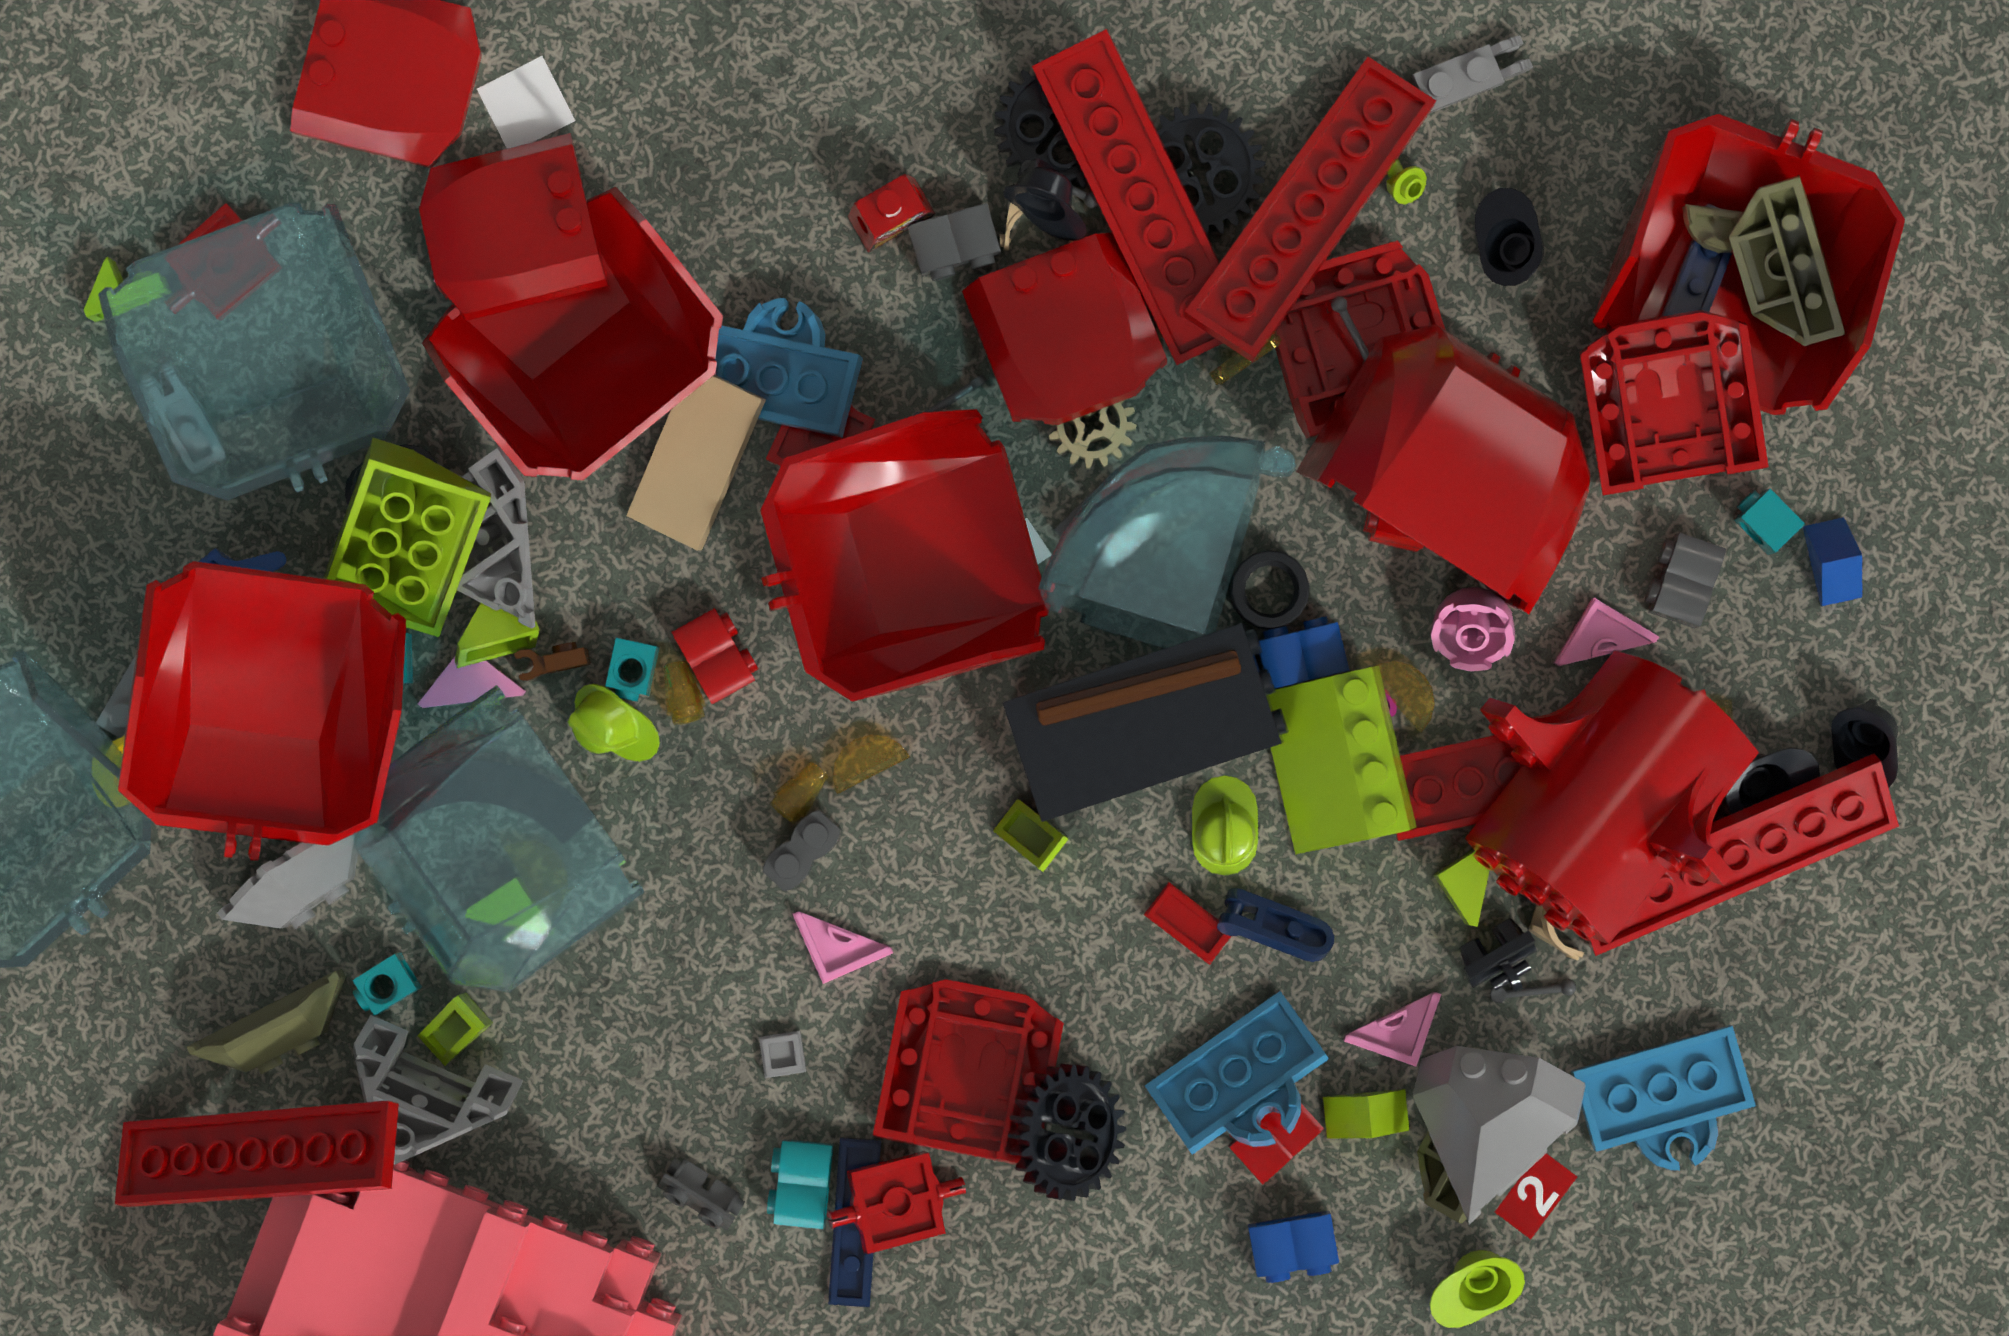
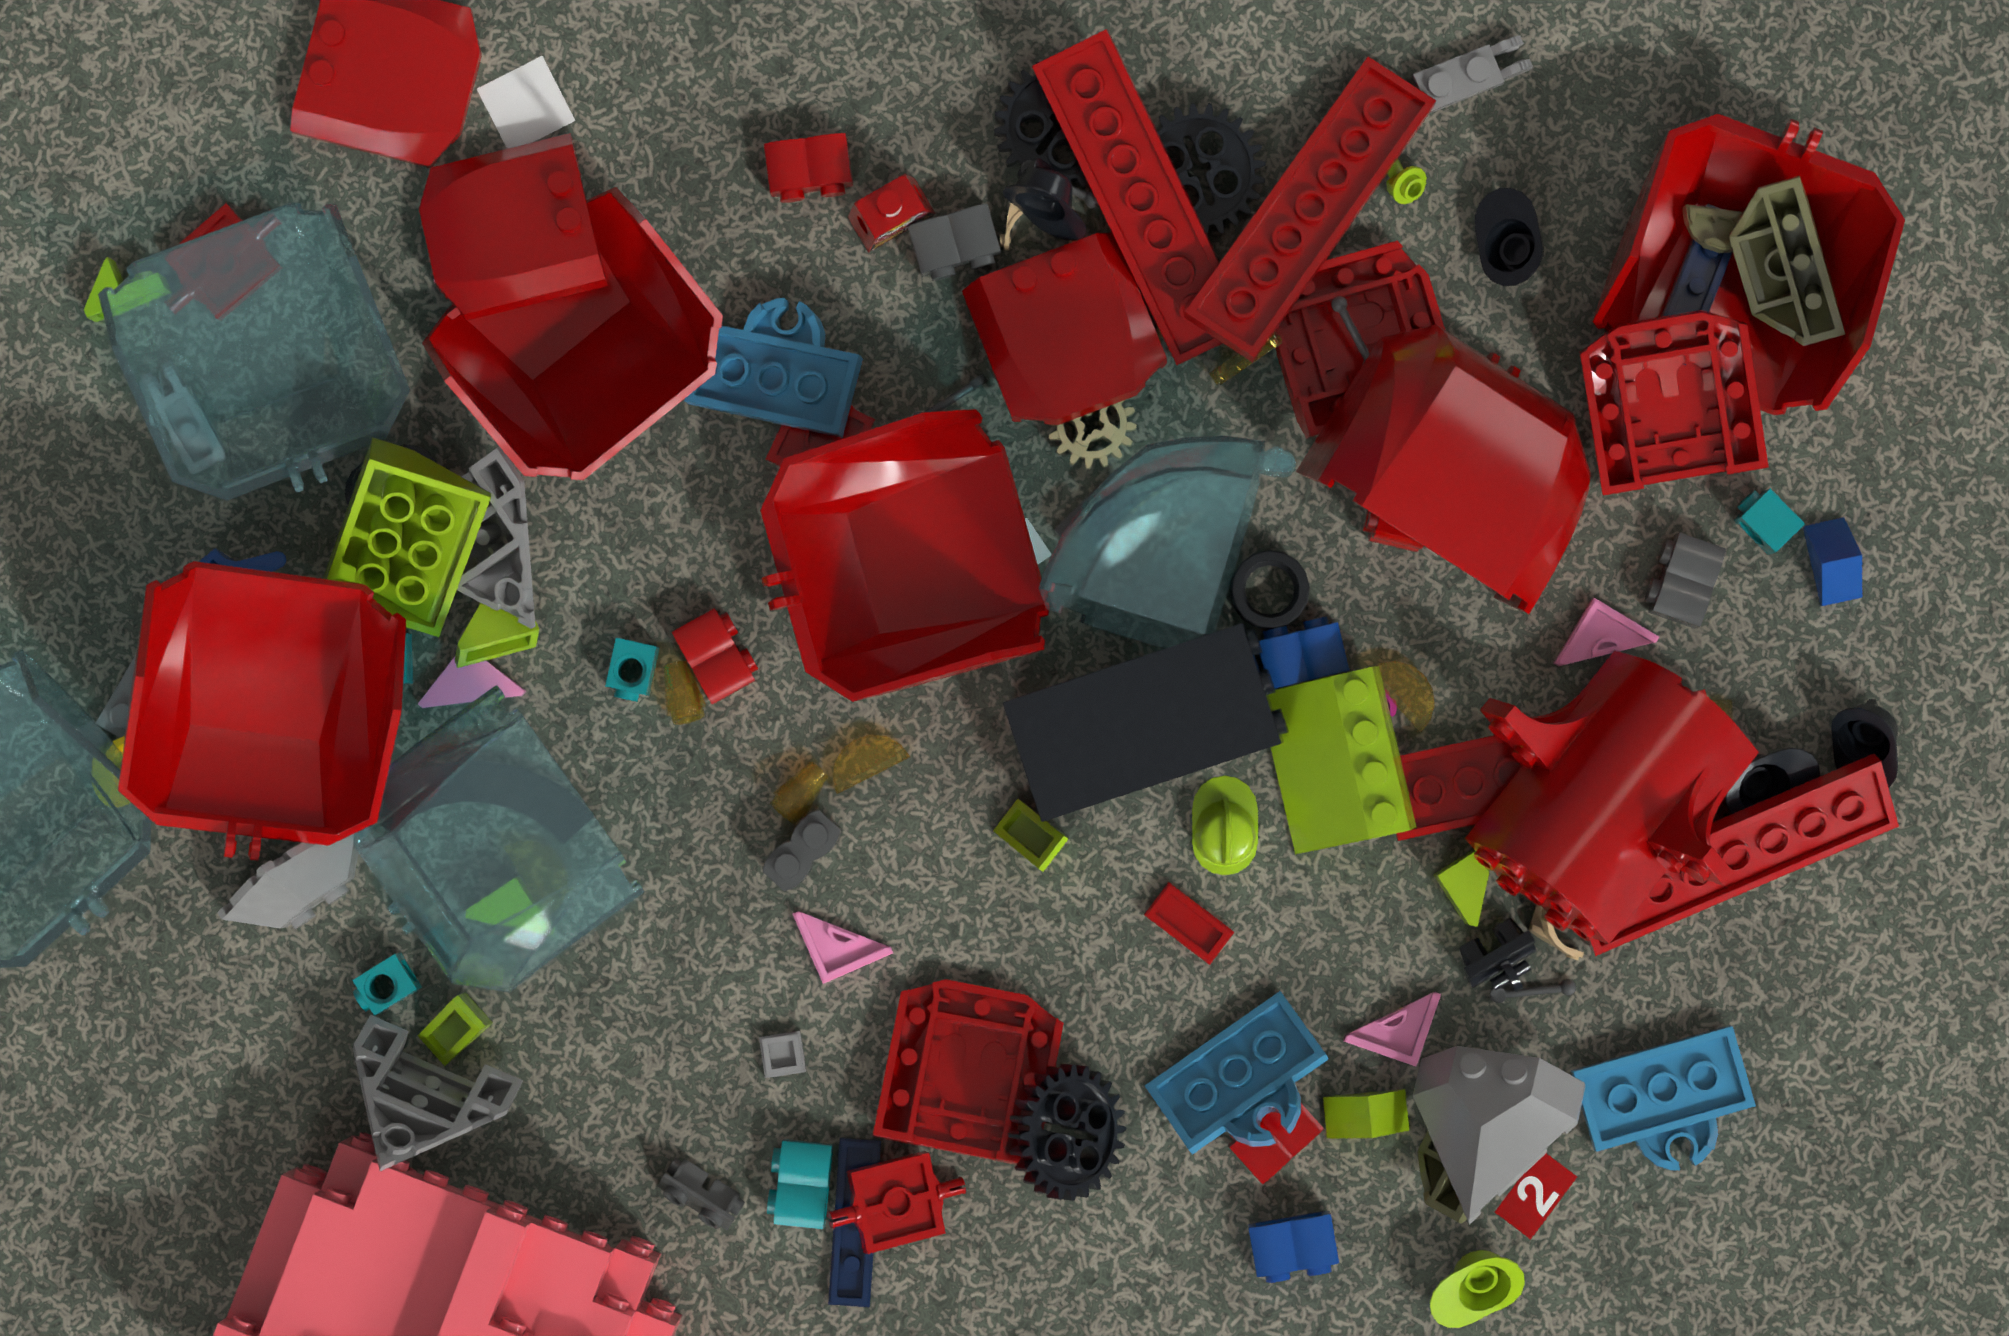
red plate [115,1101,399,1207] -> none
olive wedge [187,969,346,1074] -> none
reddish brown plate [514,642,591,681] -> none
lime piece [567,683,660,762] -> none
tan tile [626,375,766,551] -> none
reddish brown axle [1036,650,1241,726] -> none
dark blue plate [1217,888,1334,962] -> none
bright pink cylinder [1431,587,1515,672] -> none
none -> red brick [764,133,854,203]

